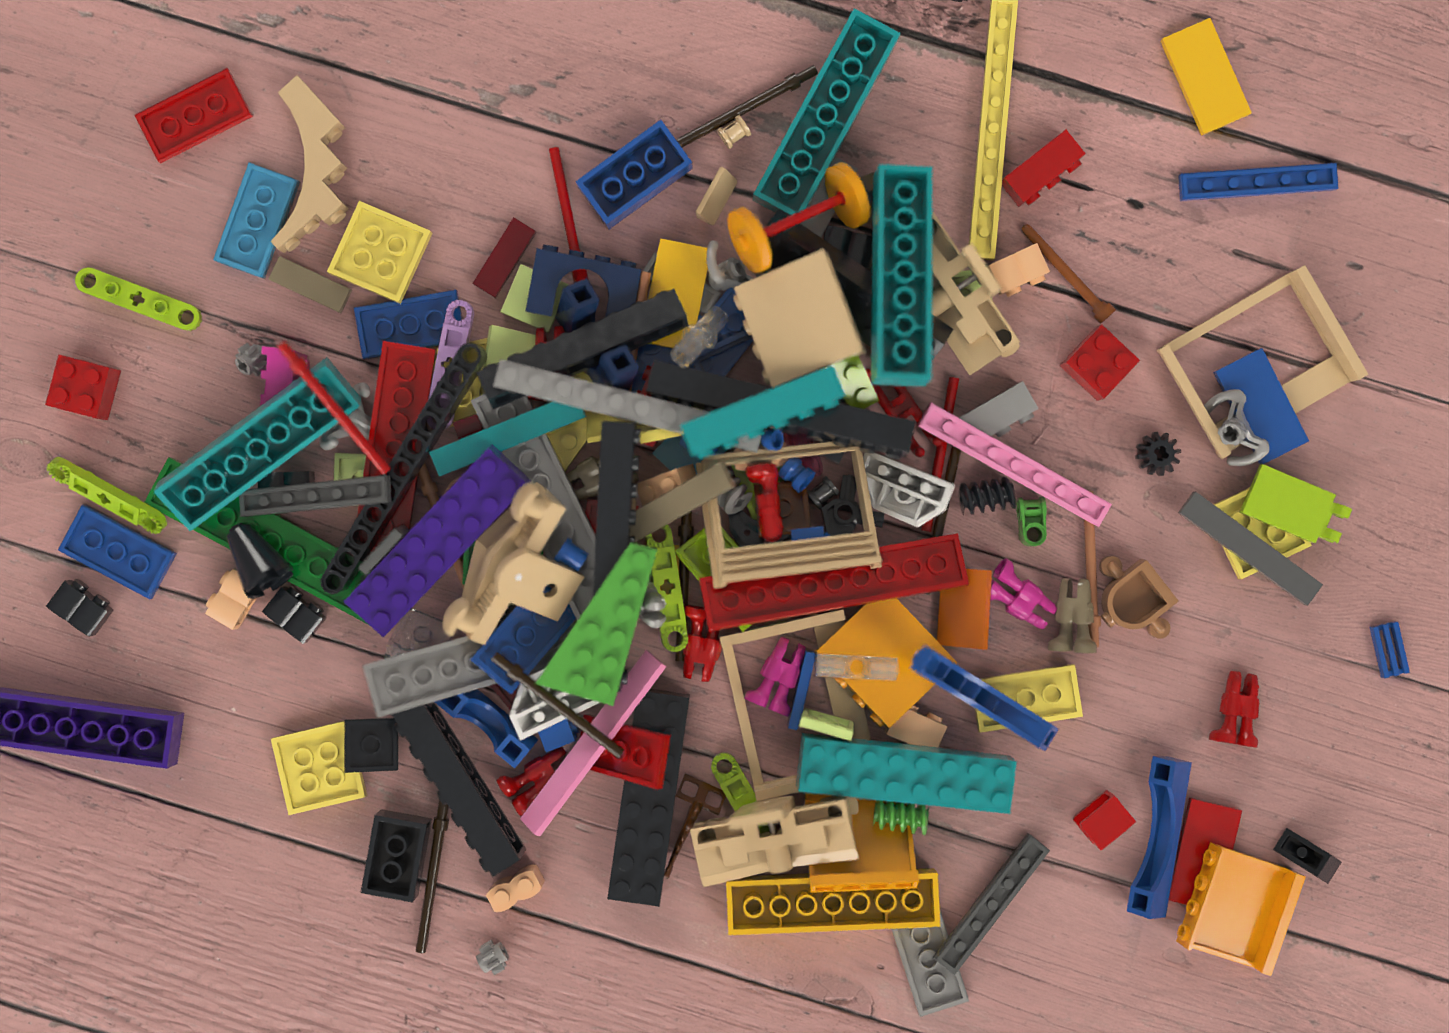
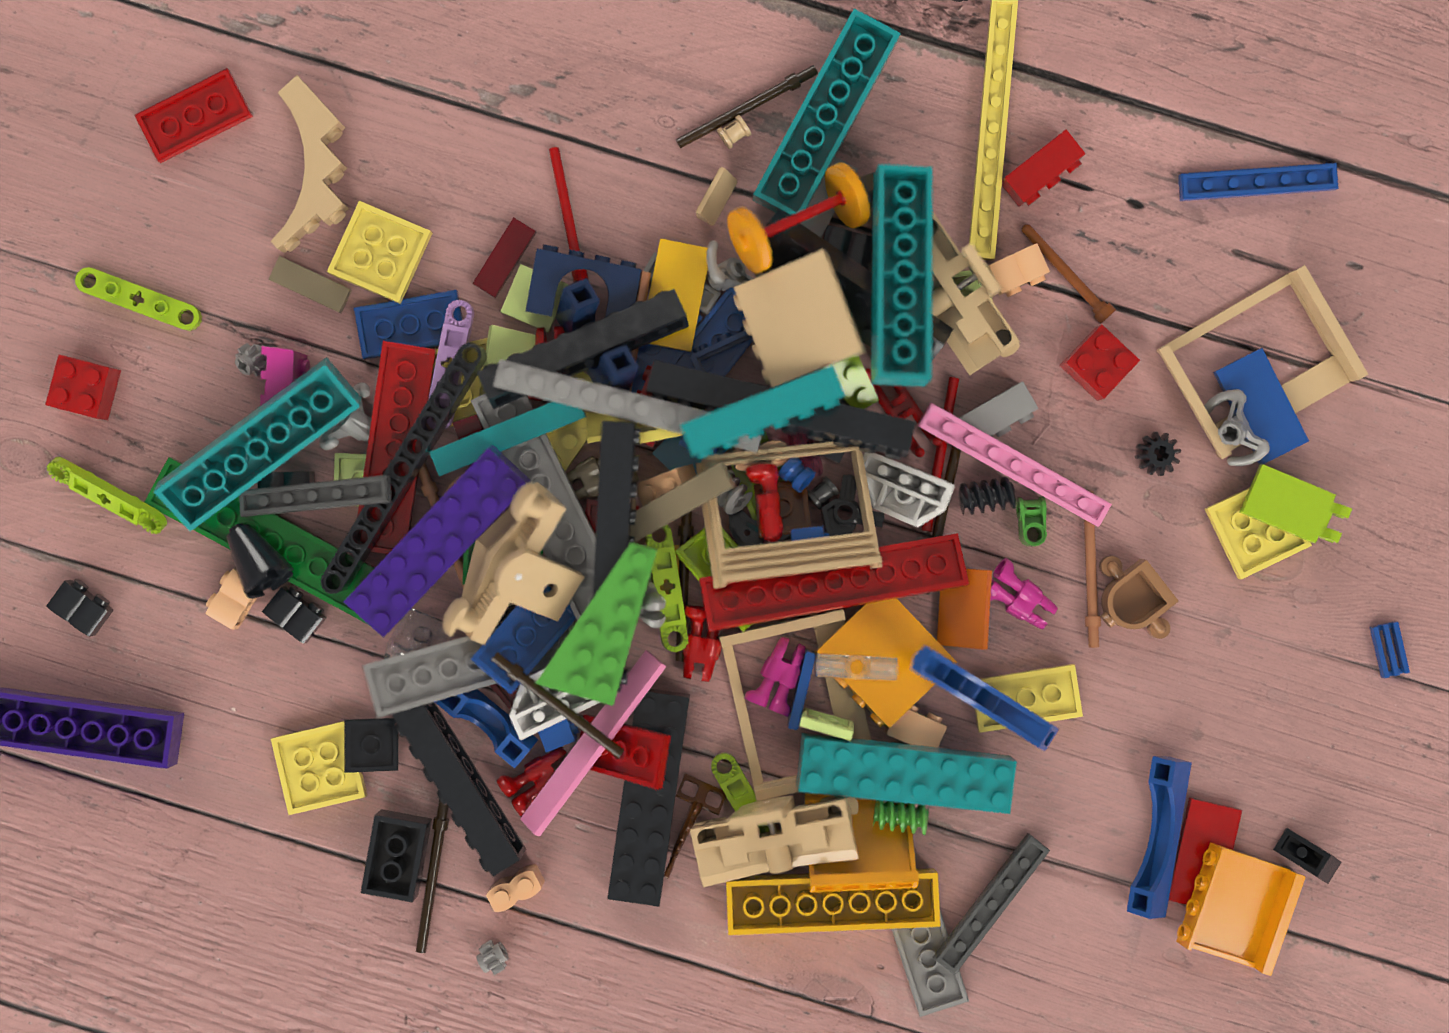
blue tile [58,504,177,599] -> none
dark azure tile [213,162,300,279] -> none
red bar [277,341,391,475] -> none
dark grey tile [359,524,410,575] -> none
blue bush [554,537,589,572] -> none
blue brick [575,120,693,230] -> none
clear piece [671,306,729,367] -> none
blue hinge [761,429,784,451] -> none
dark tan piece [1048,578,1097,653] -> none
red piece [1073,790,1136,850] -> none
yellow tile [1160,18,1252,136] -> none
dark grey tile [1178,492,1323,606] -> none
red piece [1209,671,1260,748] -> none

